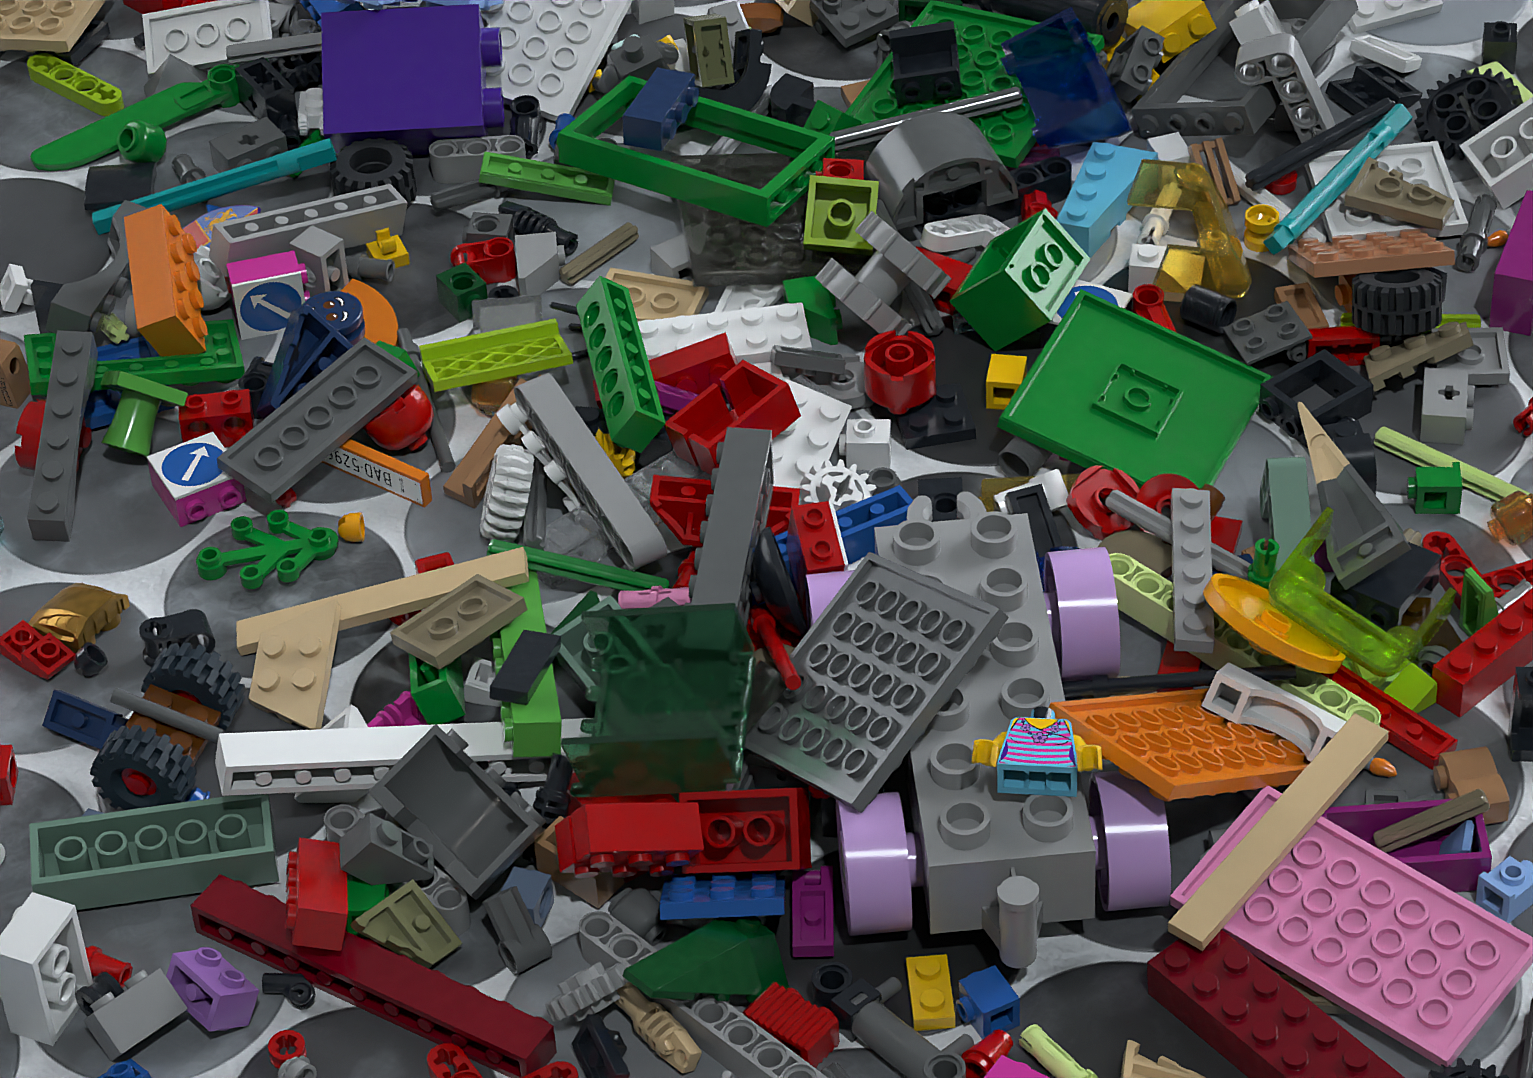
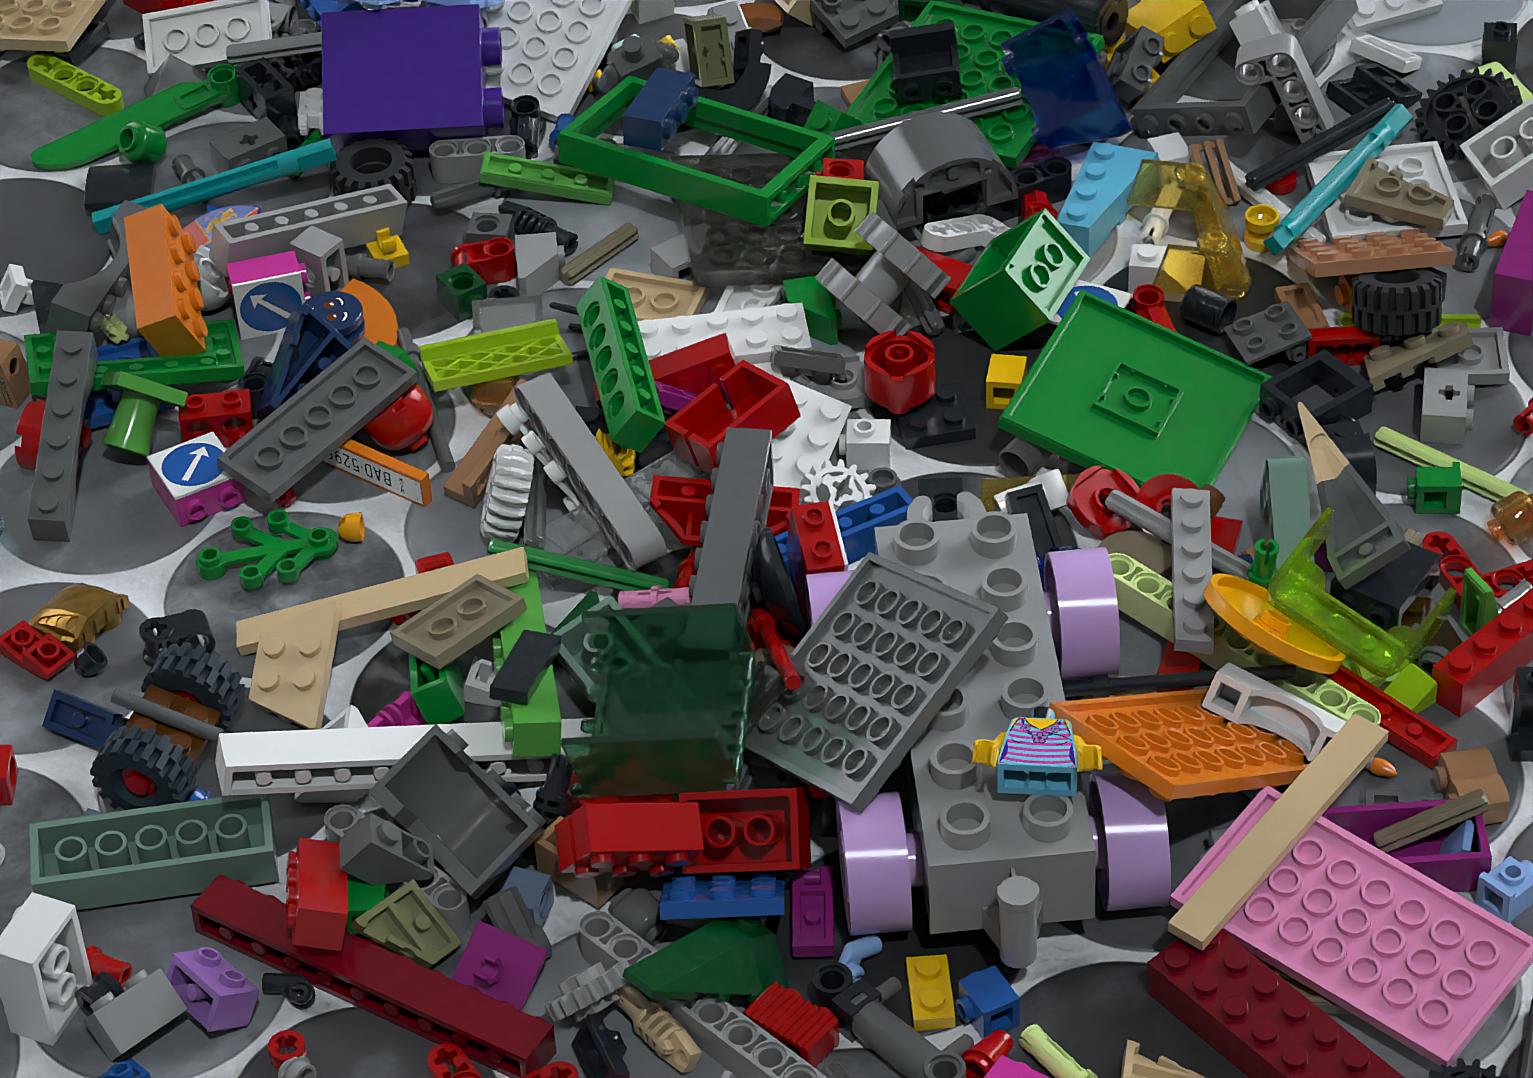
none -> magenta piece [452,920,549,1011]
none -> light blue arm [838,934,882,983]

